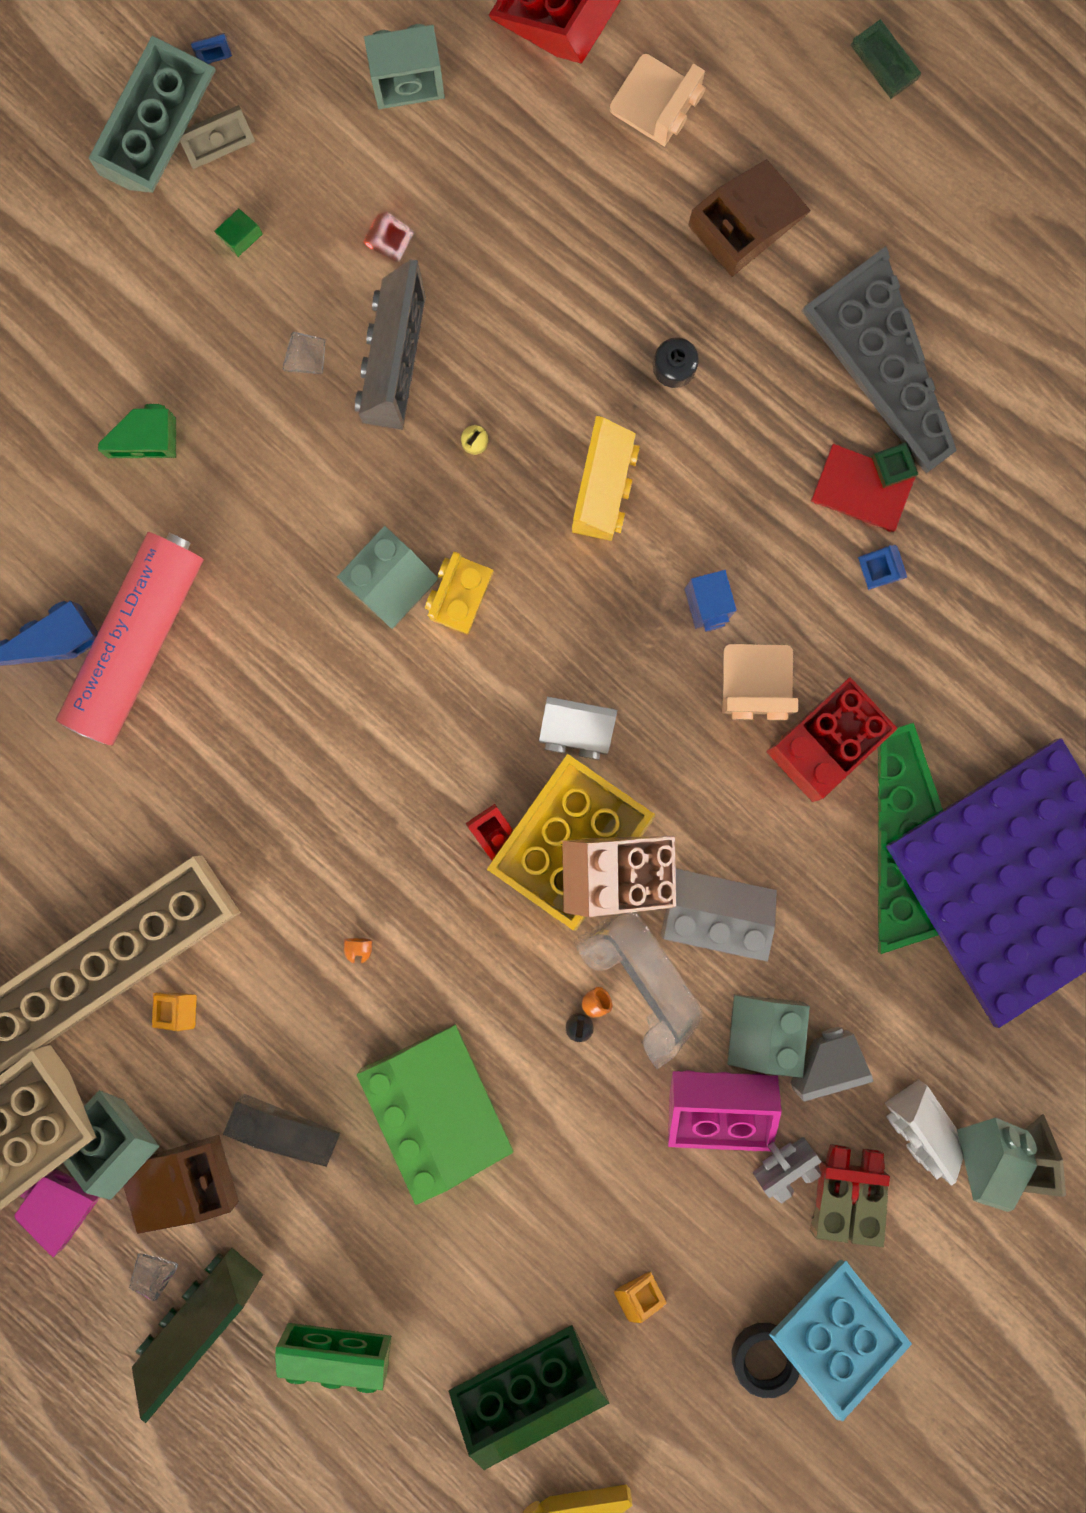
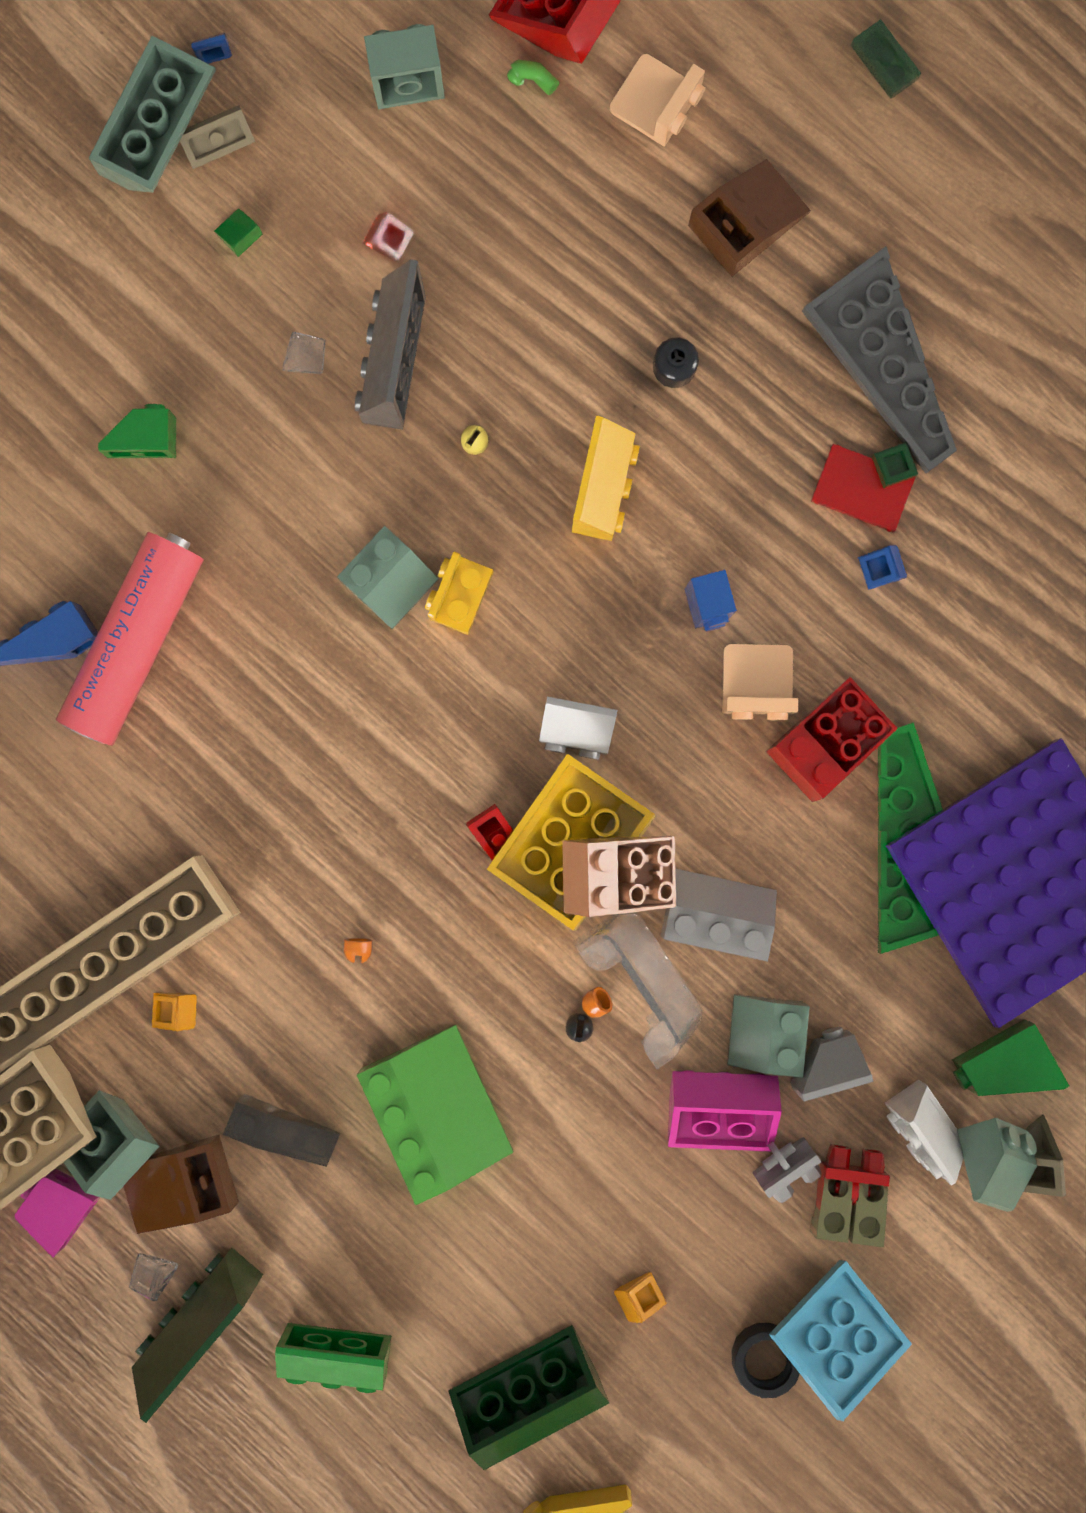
none -> bright green arm [507,59,560,95]
none -> green slope [952,1019,1070,1096]

